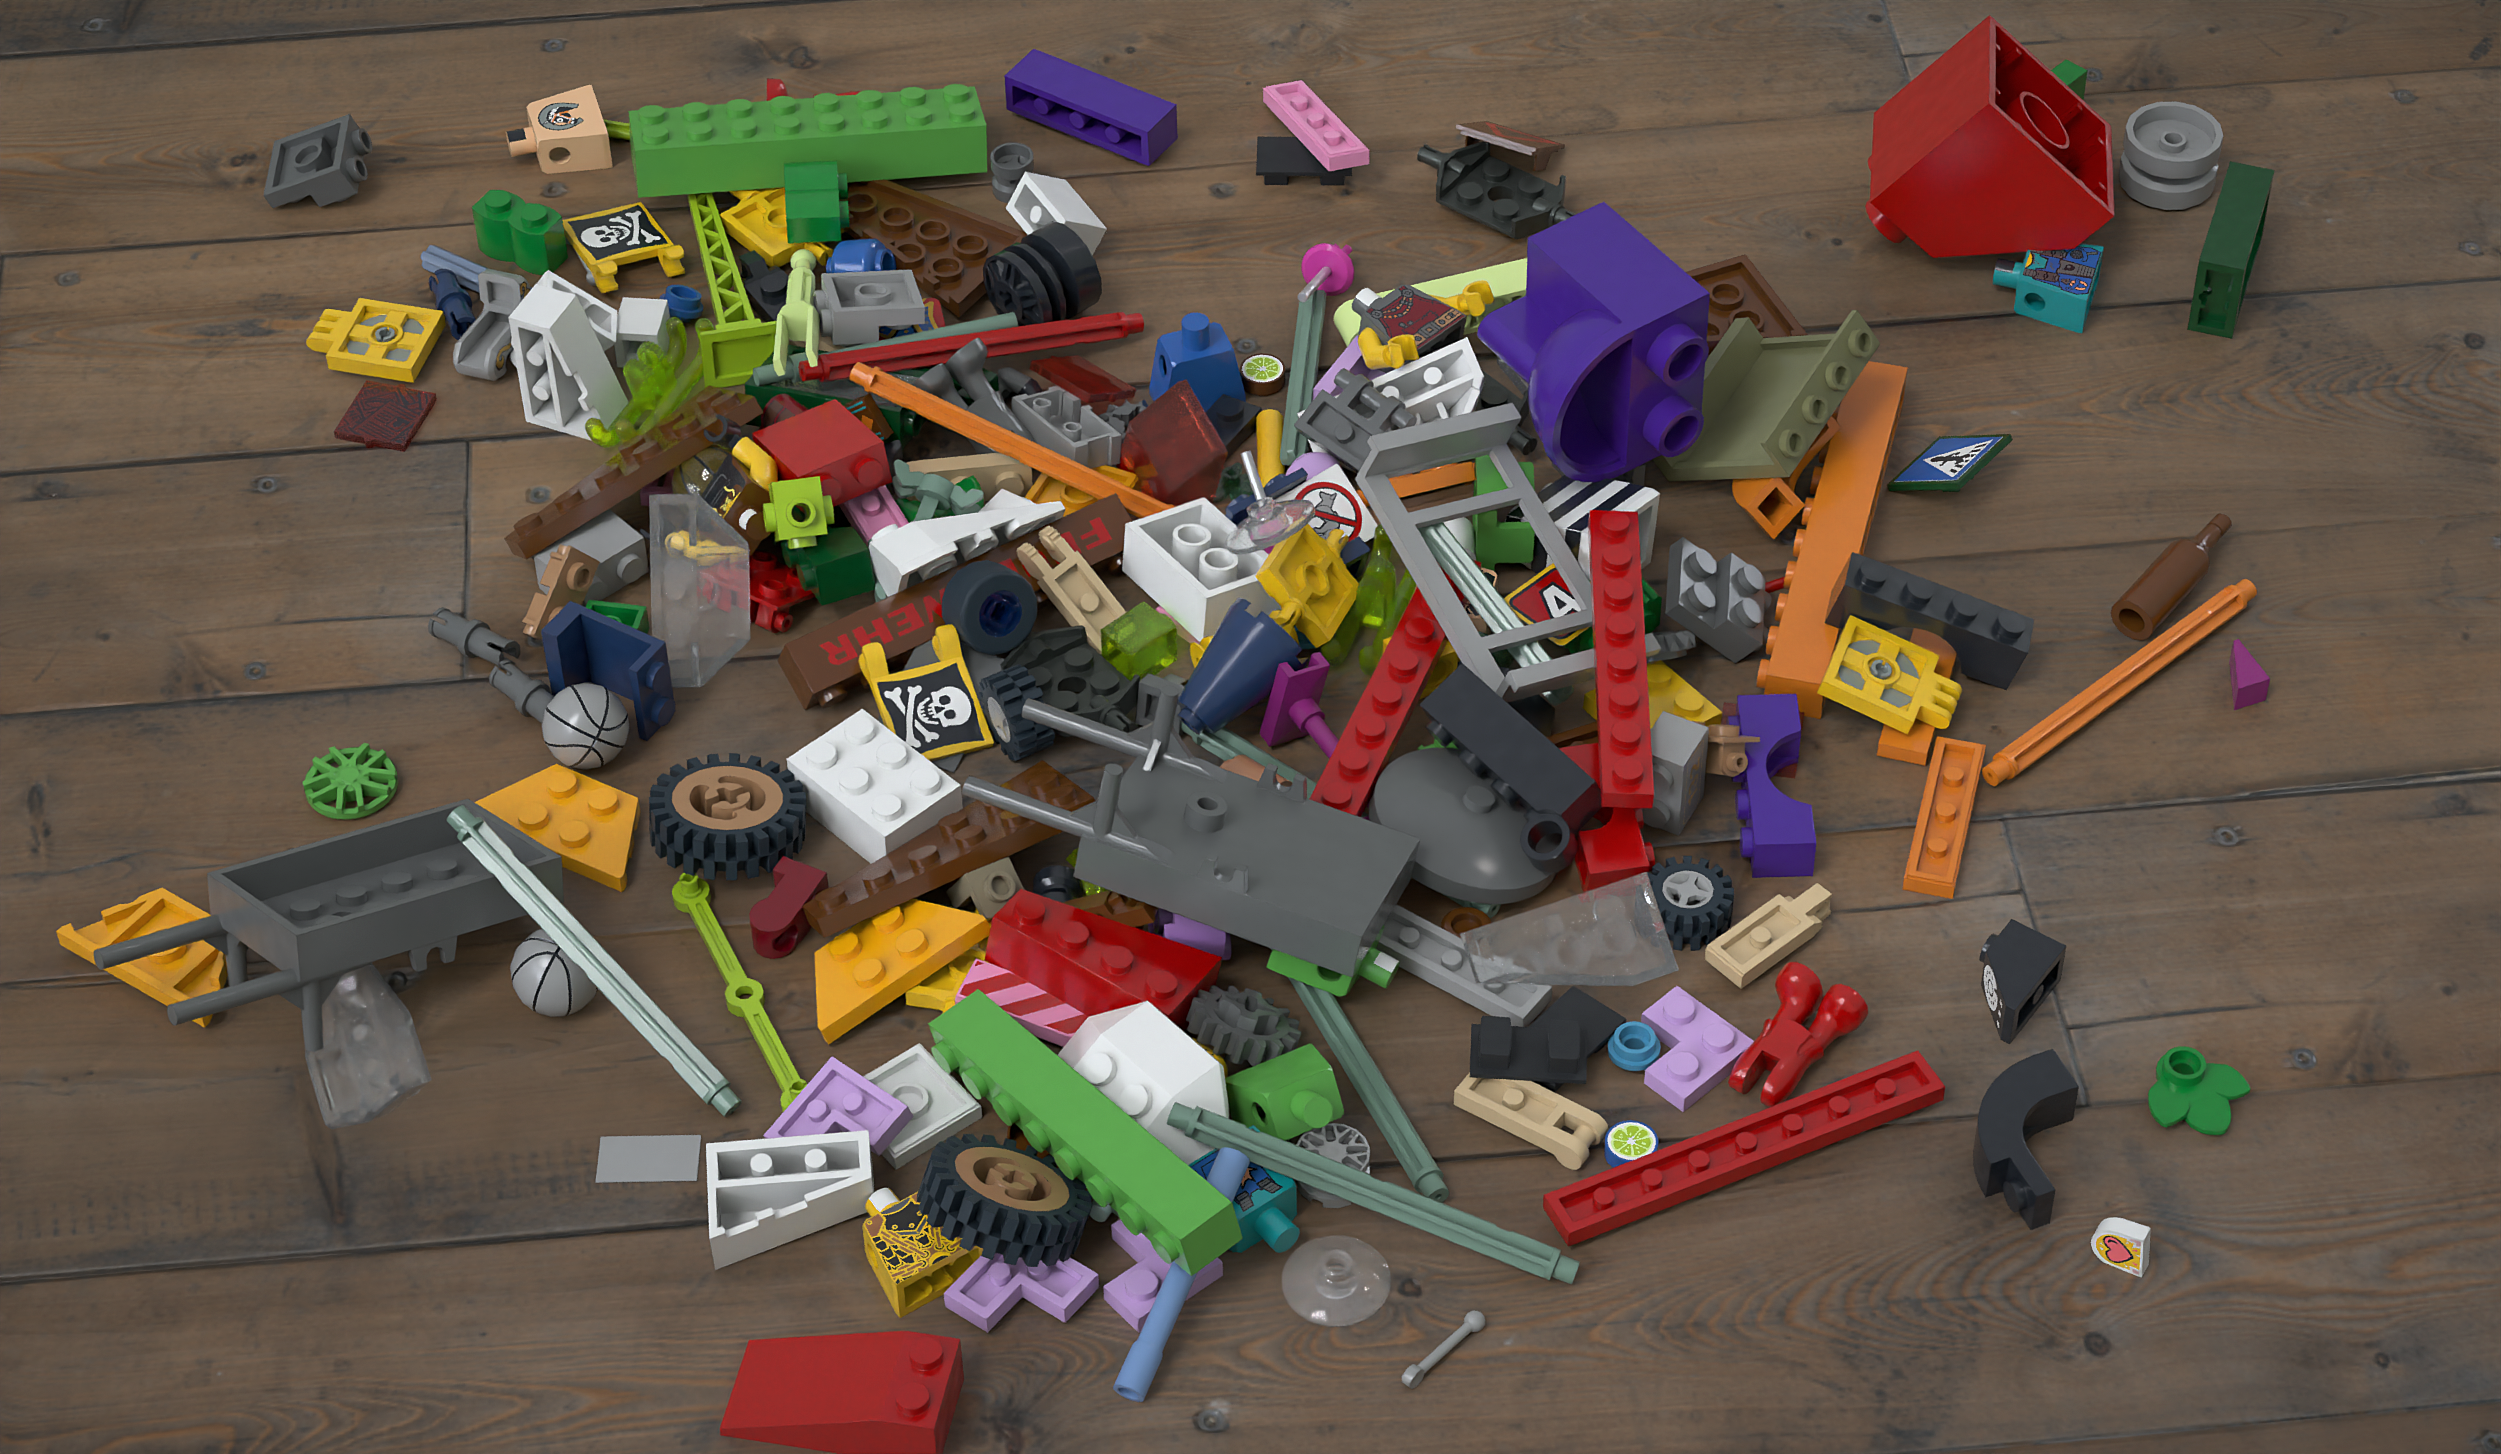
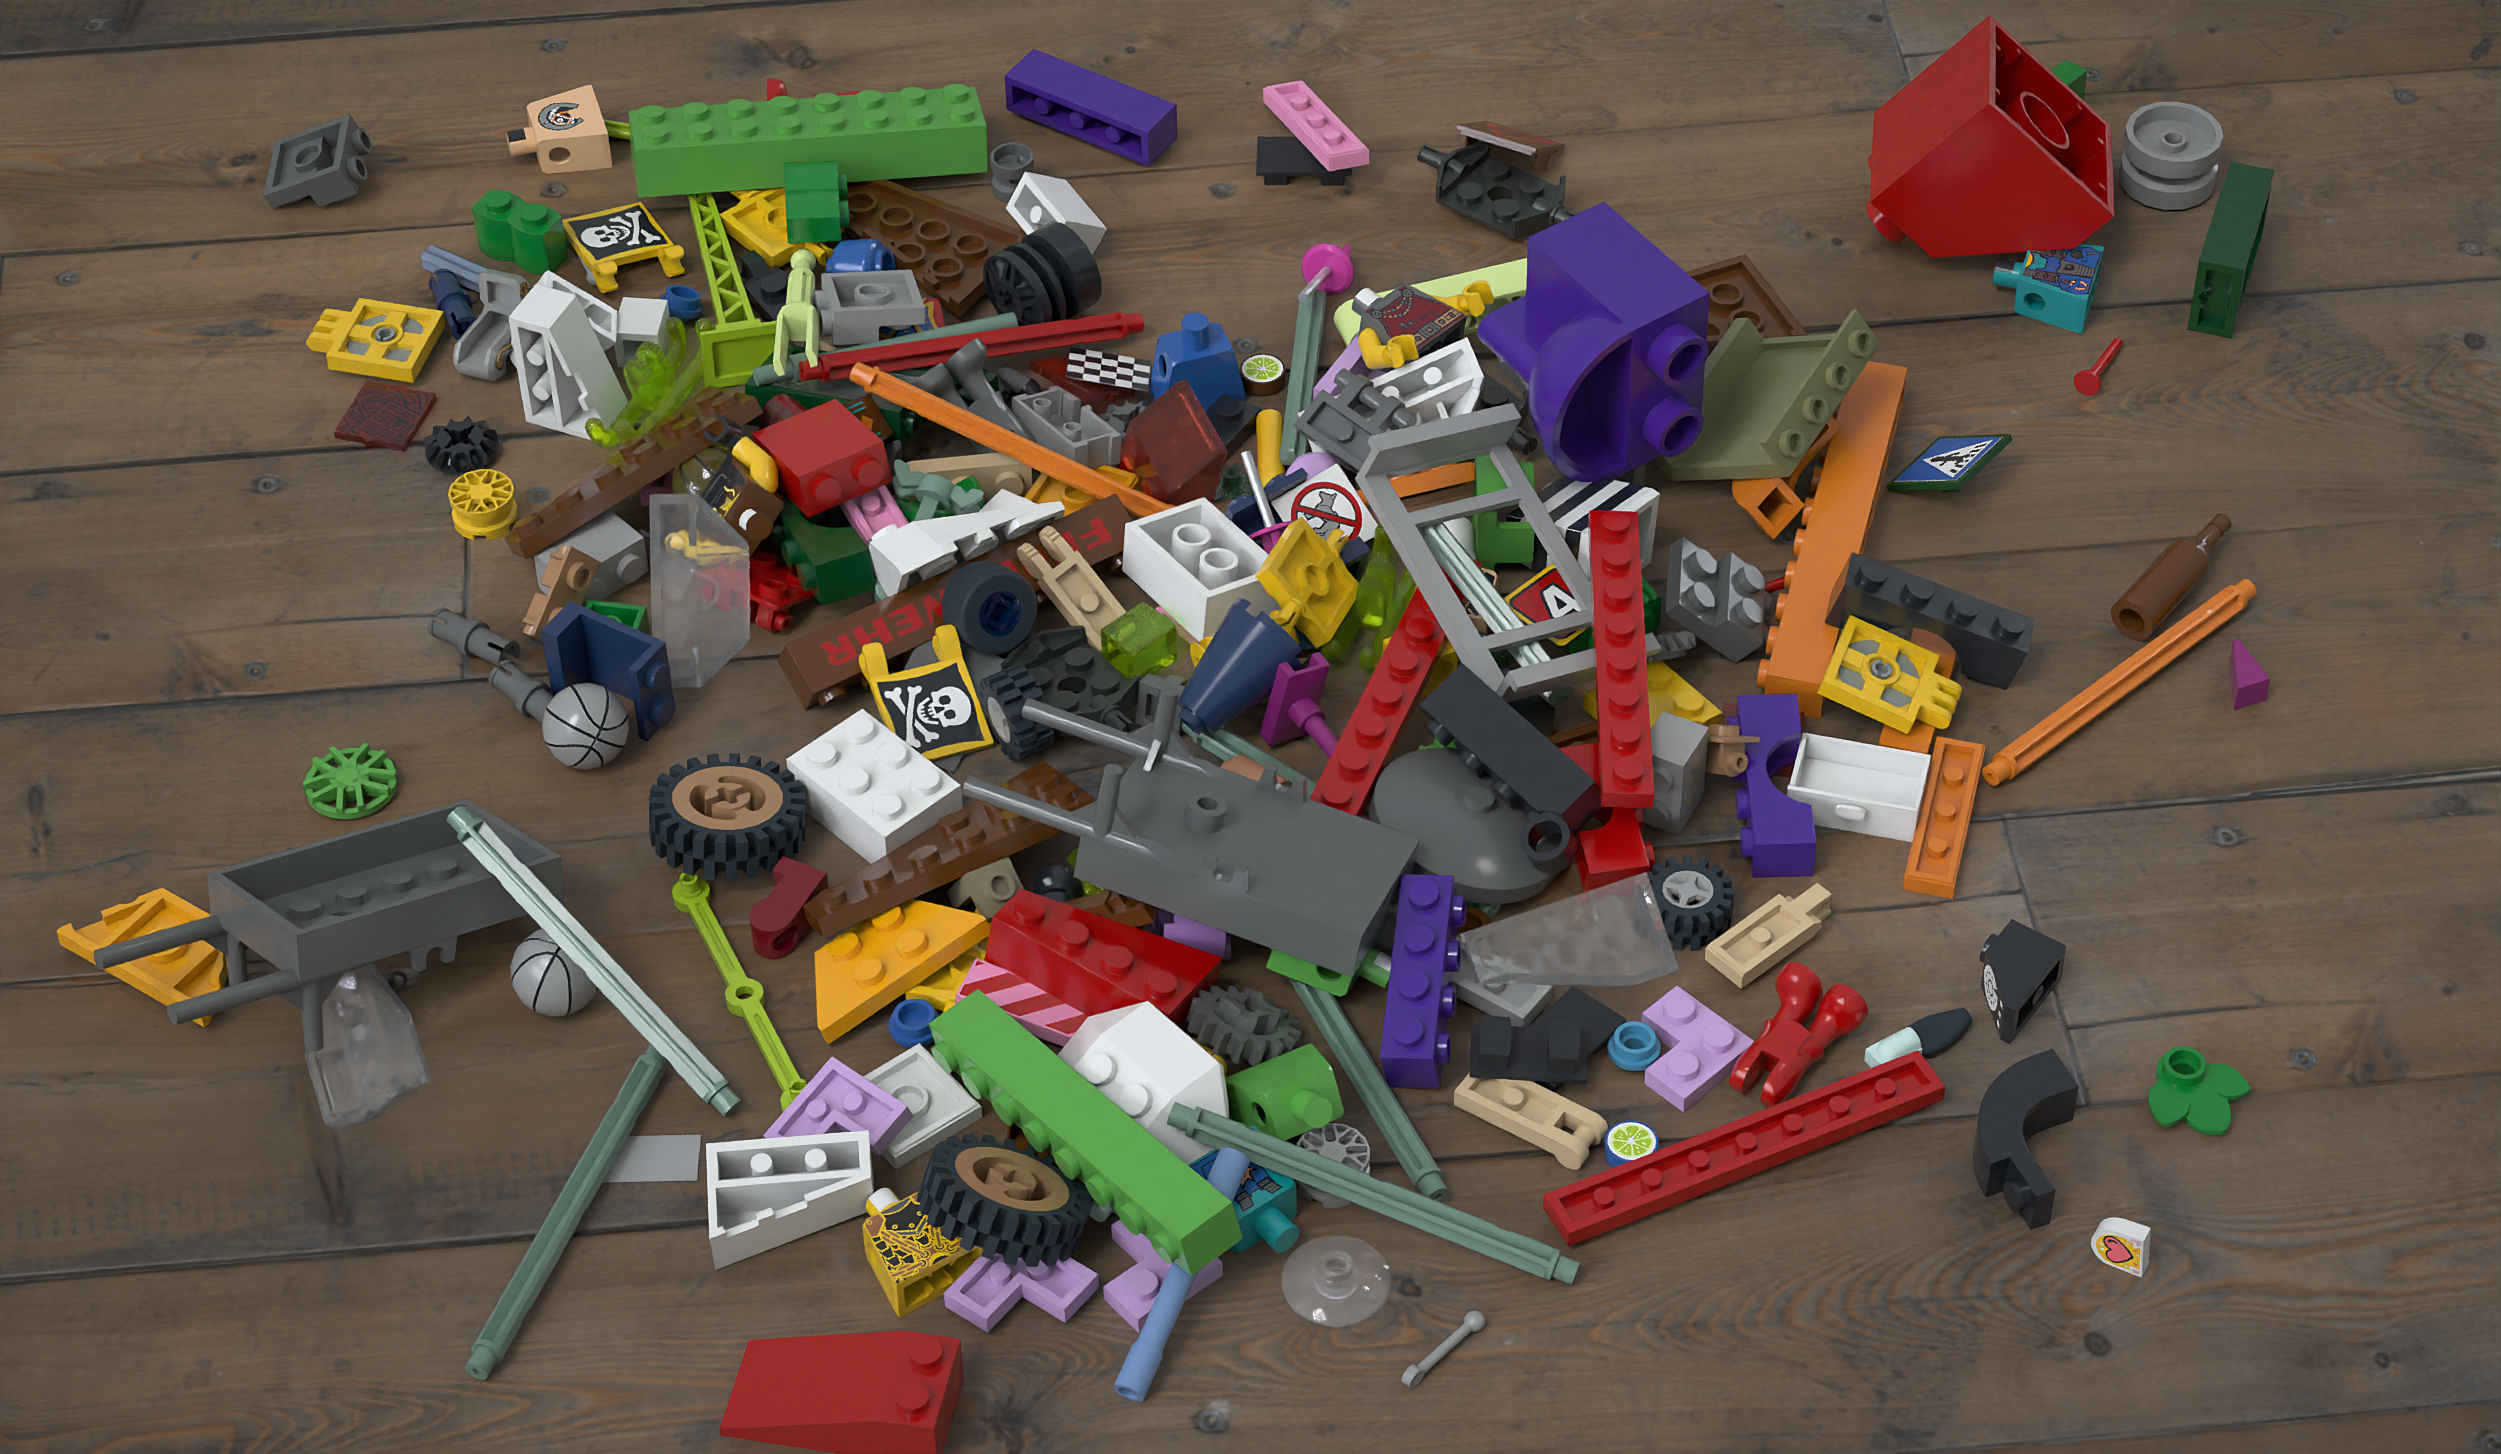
light orange wing [475,764,640,892] -> none
lime brick [763,476,834,549] -> none
clear dish [1225,497,1315,554] -> none
none -> black gear [424,416,499,474]
none -> yellow wheel [448,469,519,541]
none -> sand green piece [465,1044,668,1380]
none -> blue plate [889,999,939,1048]
none -> sticker [1066,347,1151,391]
none -> dark purple brick [1380,874,1466,1089]
none -> white container [1787,733,1931,842]
none -> piece [1864,1008,1972,1068]
none -> red pin [2074,338,2123,396]

